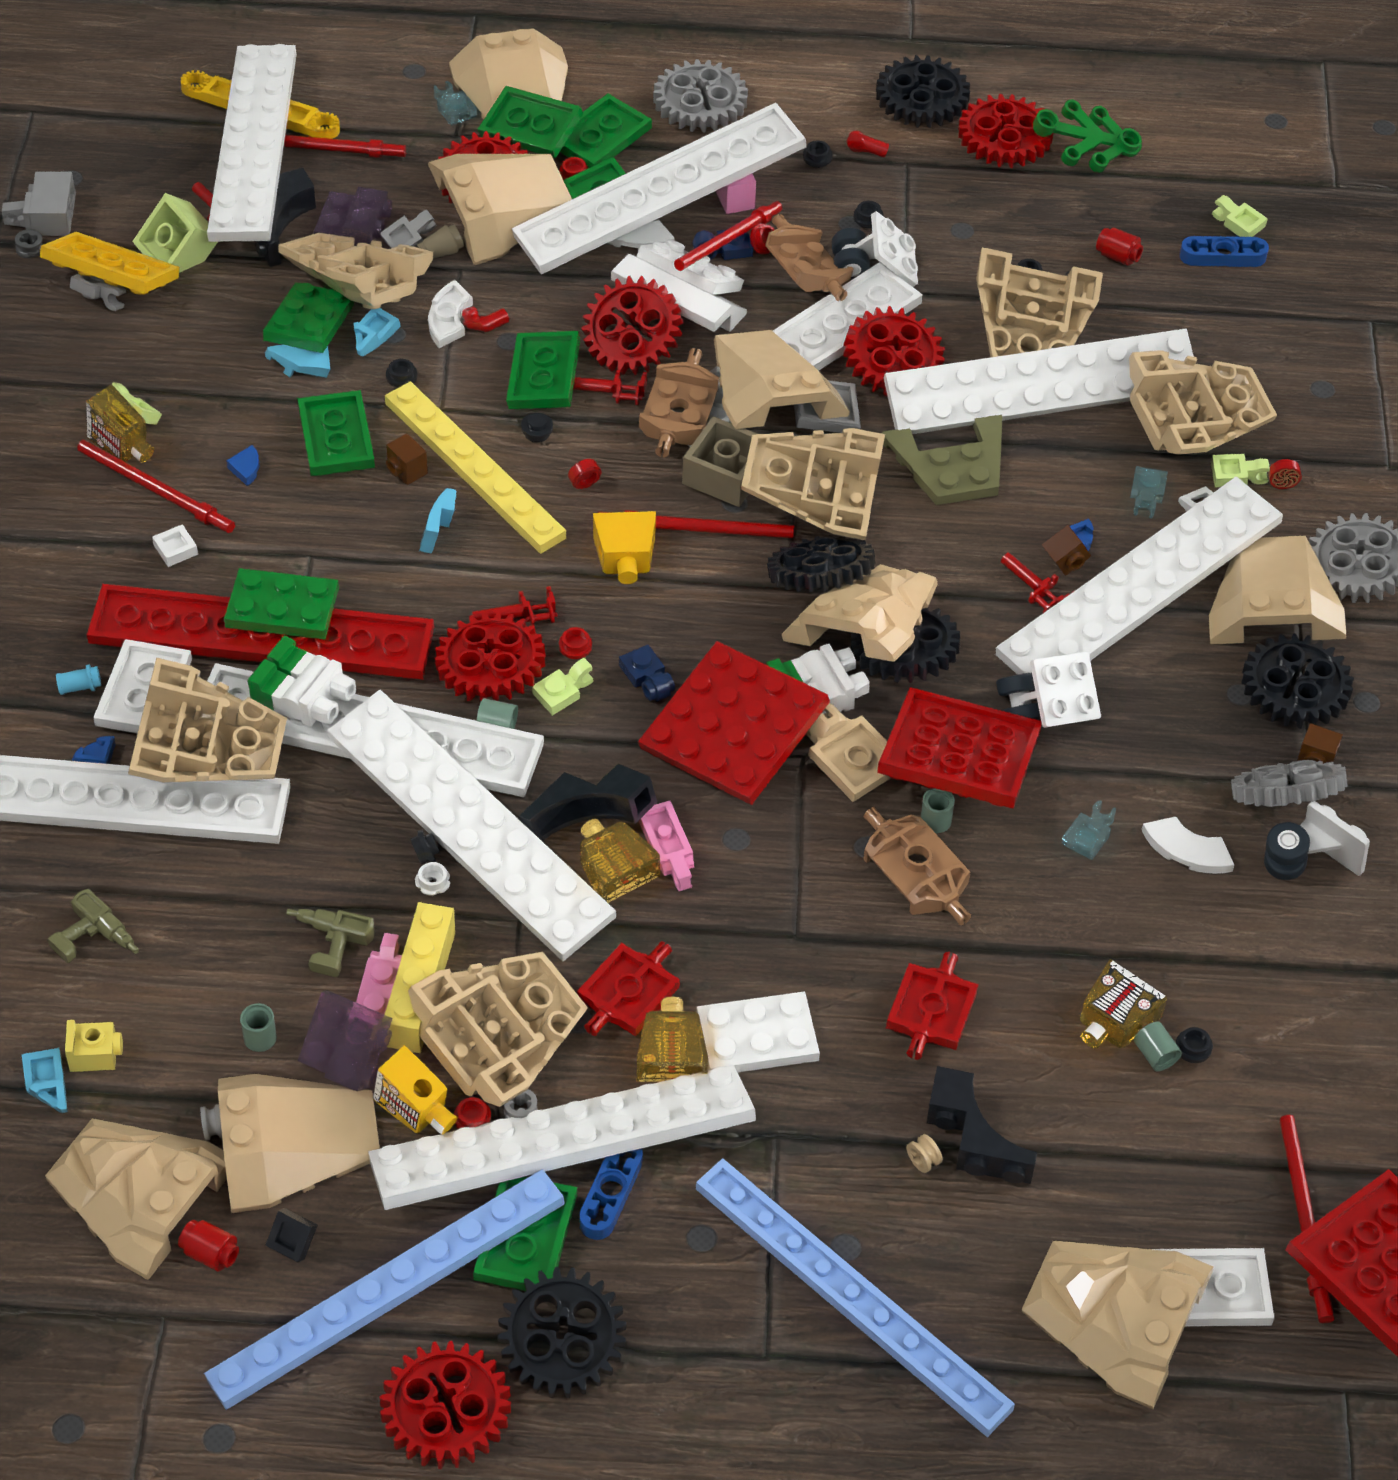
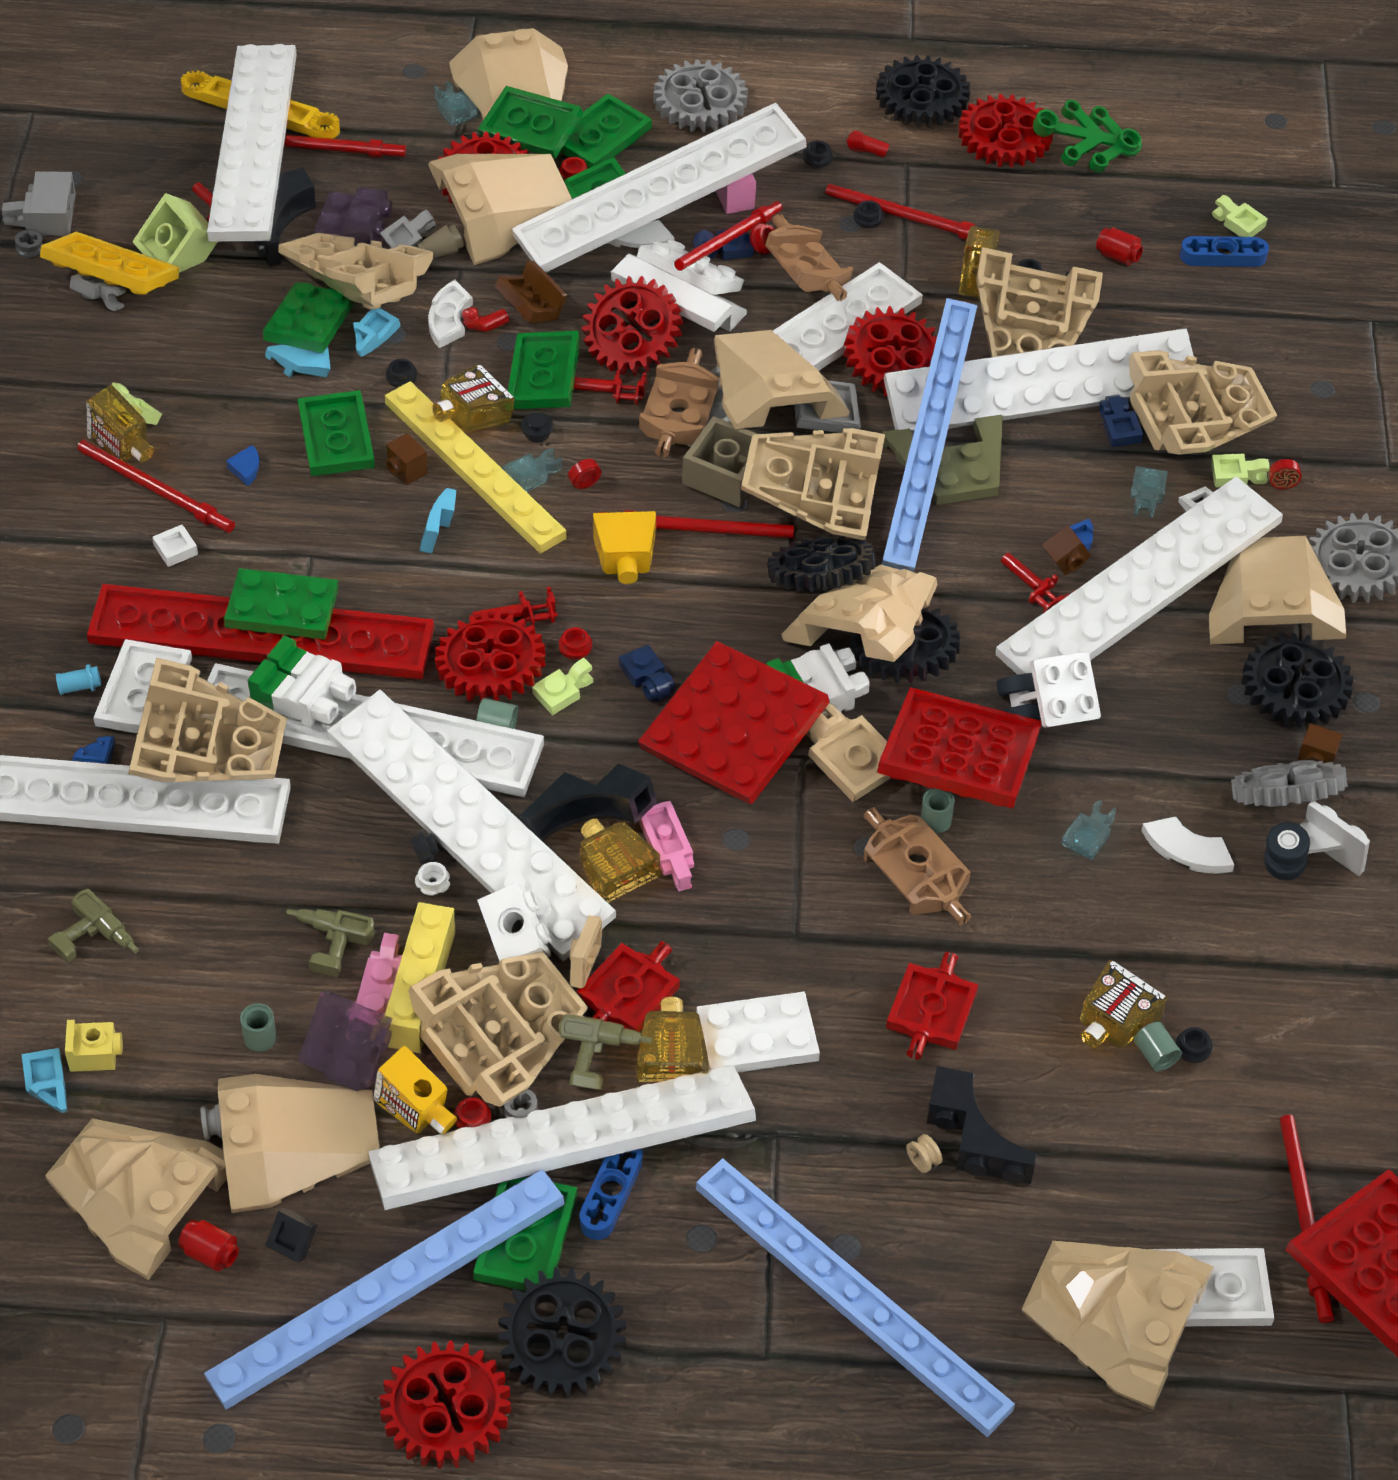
white plate [832,211,918,287] -> none
none -> clear yellow torso [433,364,515,432]
none -> white brick [477,882,551,961]
none -> reddish brown bracket [494,261,567,323]
none -> clear light blue plate [503,449,562,492]
none -> olive piece [559,1014,653,1089]
none -> tan plate [570,915,602,988]
none -> red bar [825,183,997,245]
none -> light blue plate [882,298,977,572]
none -> clear yellow torso [958,226,1001,298]
none -> dark blue plate [1099,394,1143,447]

